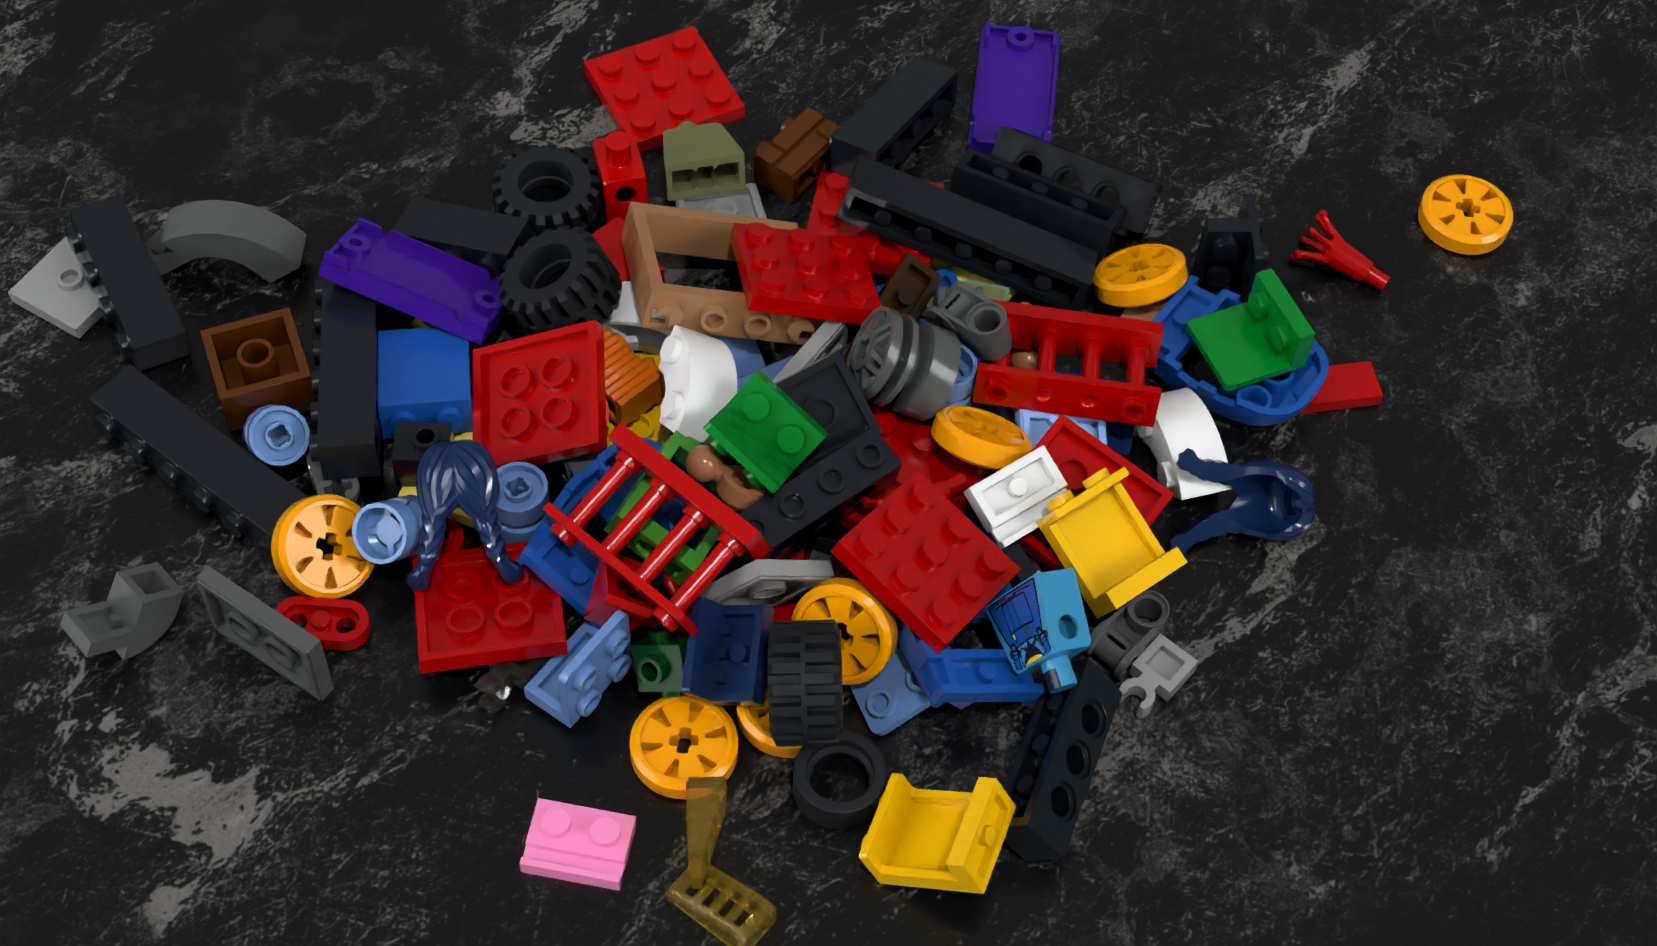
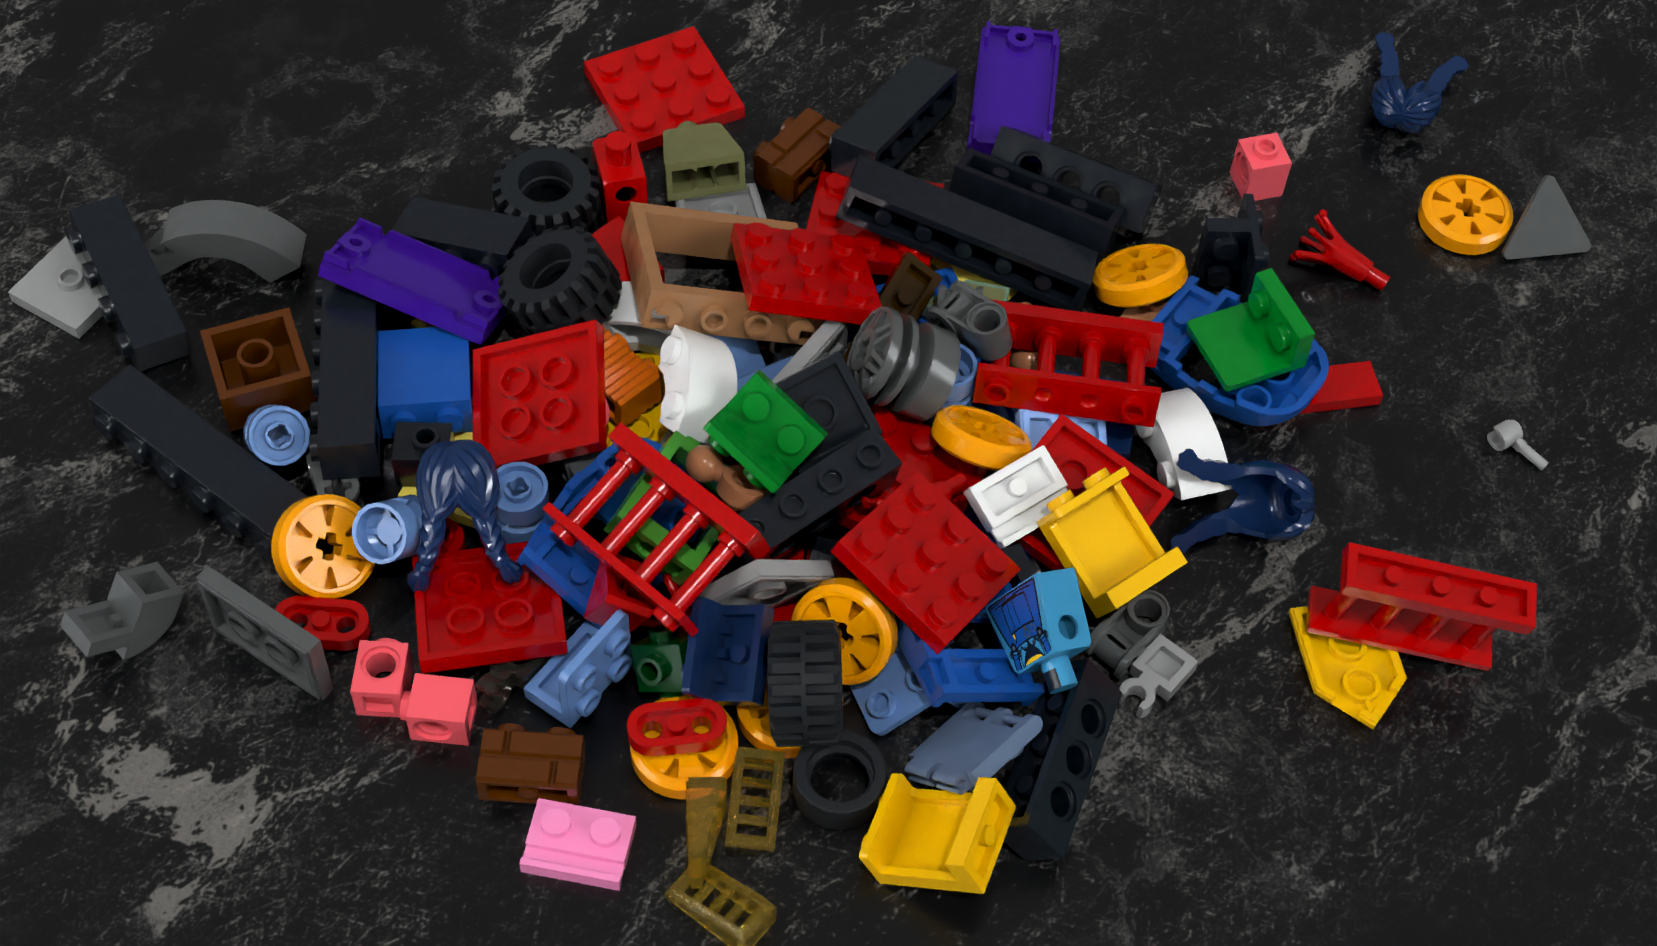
none -> coral brick [350,638,414,718]
none -> coral brick [400,673,478,746]
none -> reddish brown brick [476,723,586,806]
none -> red plate [627,698,727,757]
none -> clear yellow slope [724,746,785,852]
none -> sand blue plate [904,702,1043,795]
none -> coral brick [1229,133,1292,201]
none -> yellow tile [1288,606,1407,729]
none -> red fence [1306,542,1537,671]
none -> dark blue hair [1371,31,1469,133]
none -> light grey hand [1487,420,1549,471]
none -> dark grey piece [1501,175,1591,260]

